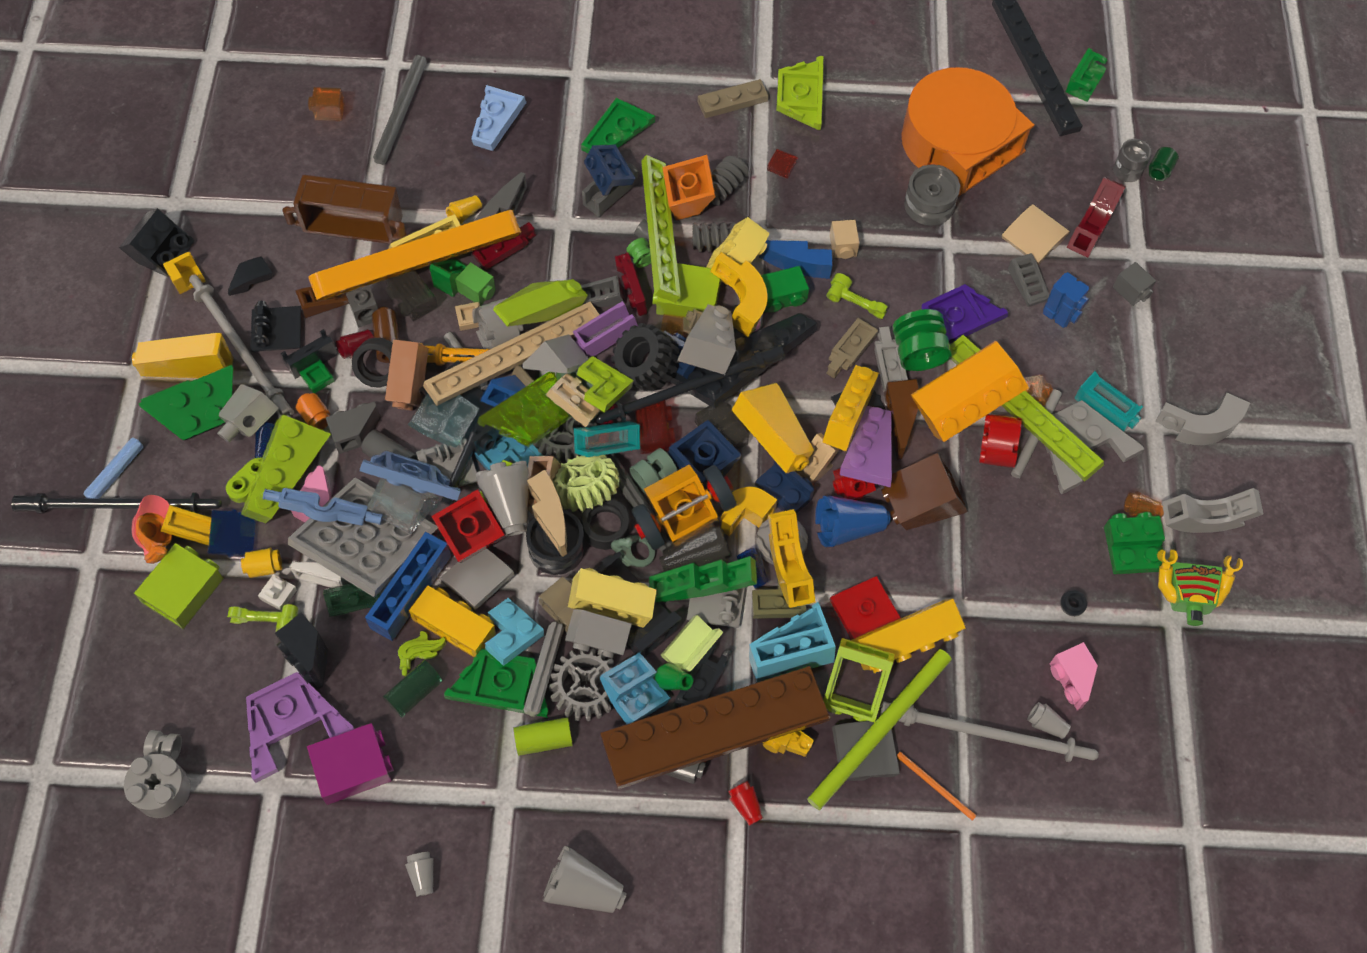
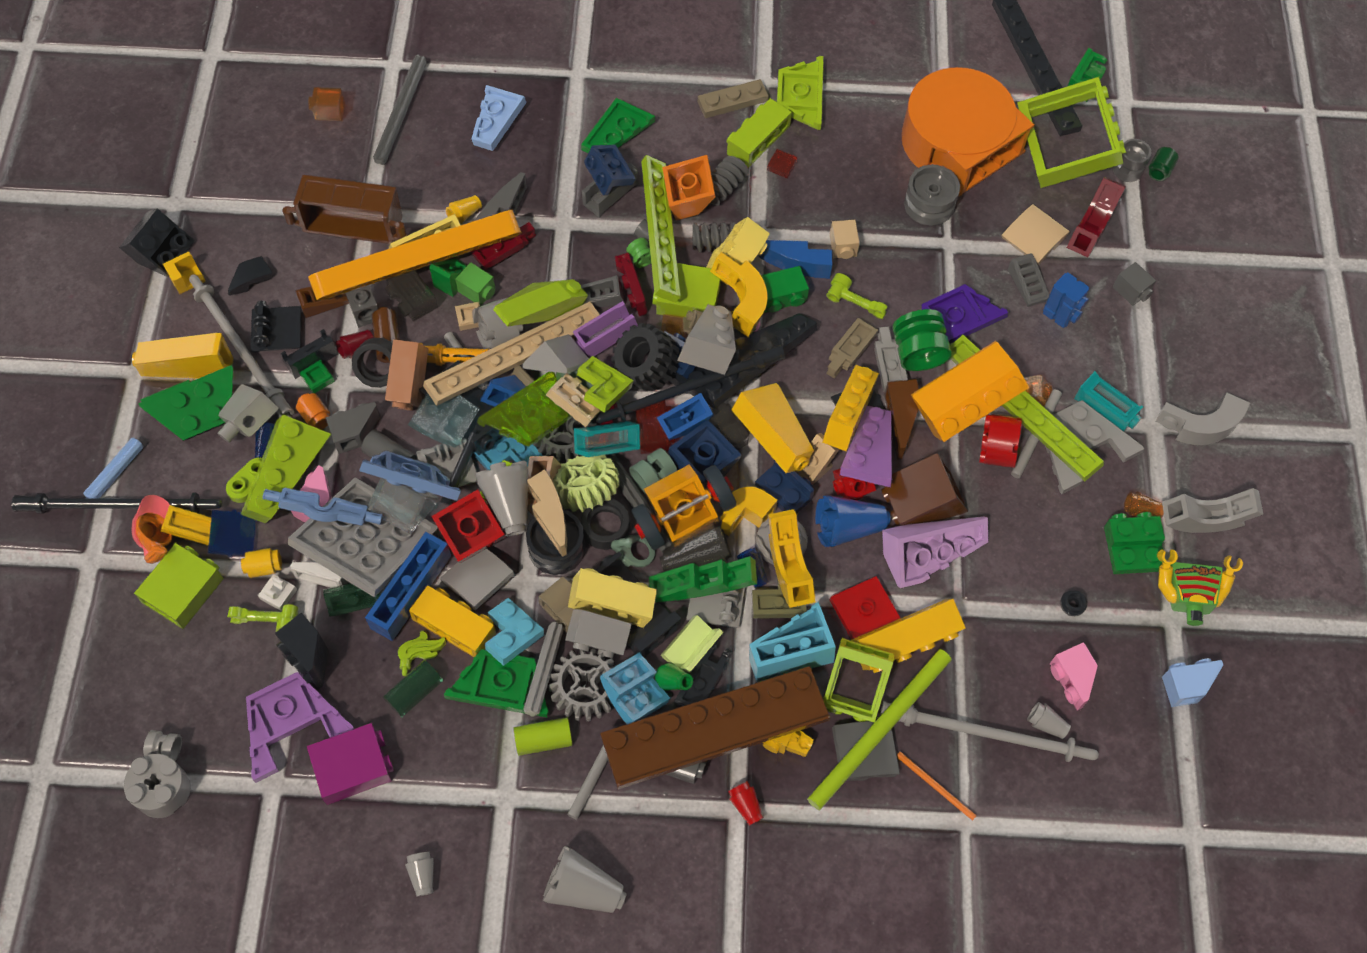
none -> light grey bar [567,745,608,820]
none -> blue slope [657,393,713,440]
none -> lime brick [727,98,792,168]
none -> lavender wedge [882,517,988,588]
none -> lime window [1017,77,1126,188]
none -> light blue slope [1162,658,1223,707]

